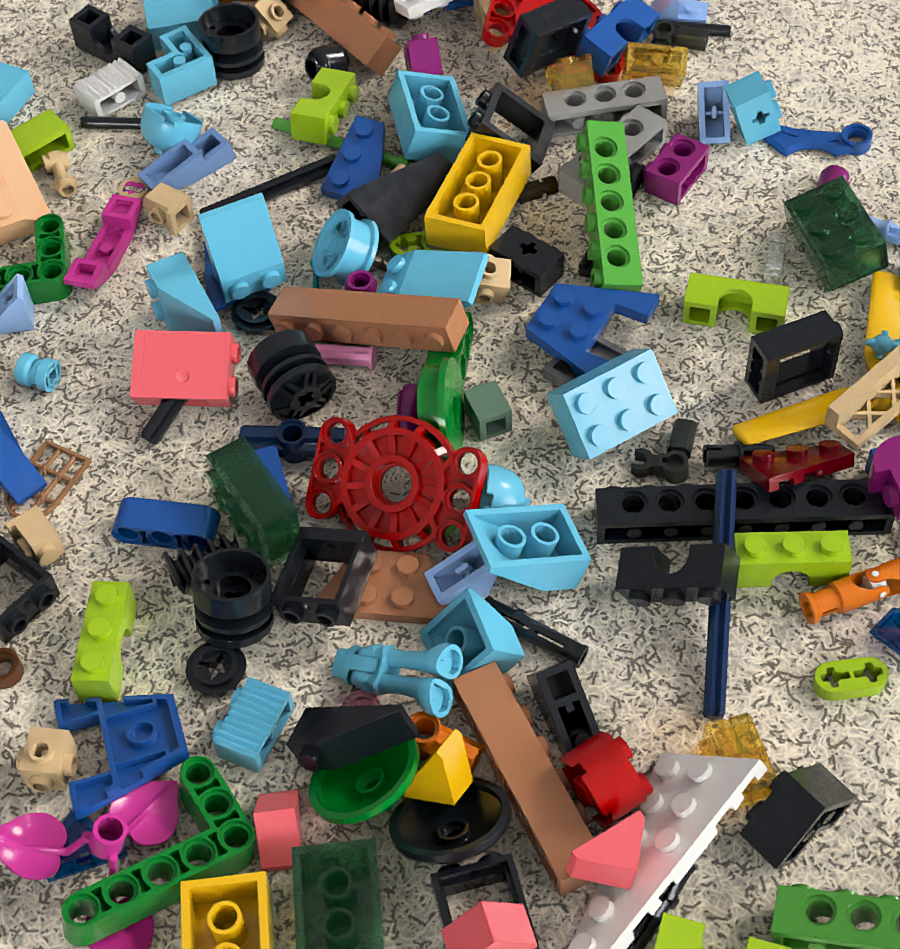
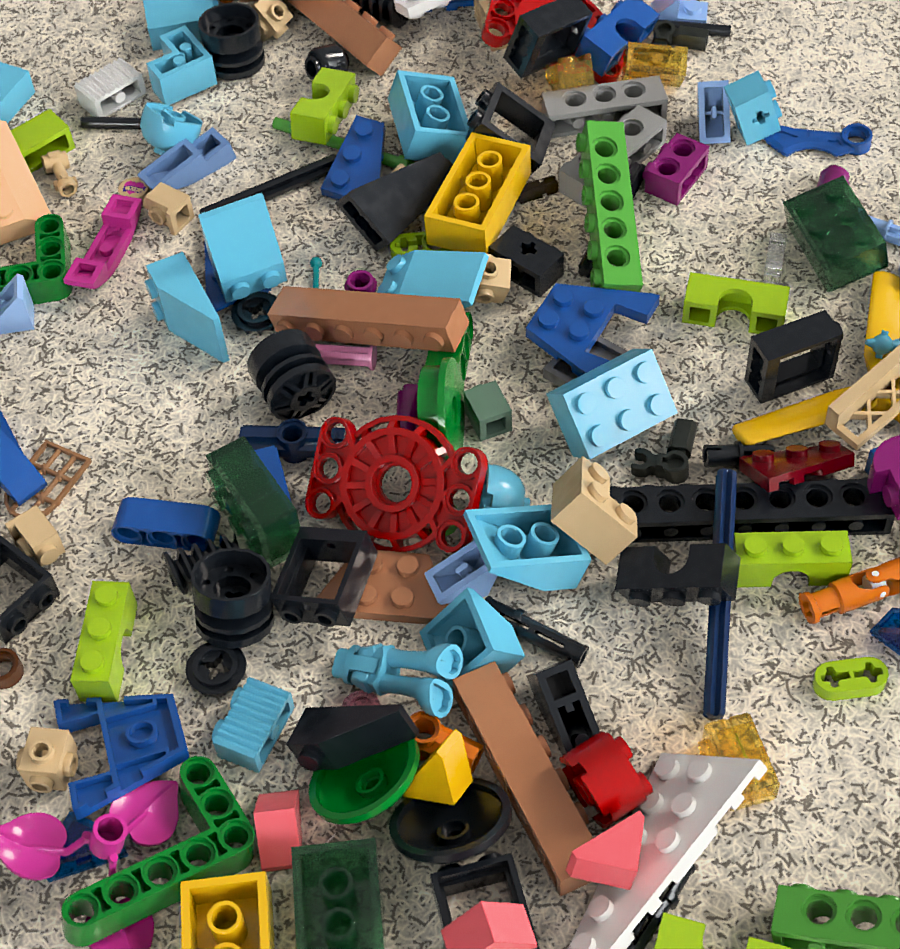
medium azure wheel [14,352,62,392] -> none
black arch [68,4,157,75] -> none
coral piece [130,330,241,445] -> none
medium azure wheel [313,209,390,286] -> none
magenta brick [403,33,443,75] -> none
black brick [739,763,857,869] -> none
none -> tan brick [551,456,638,565]

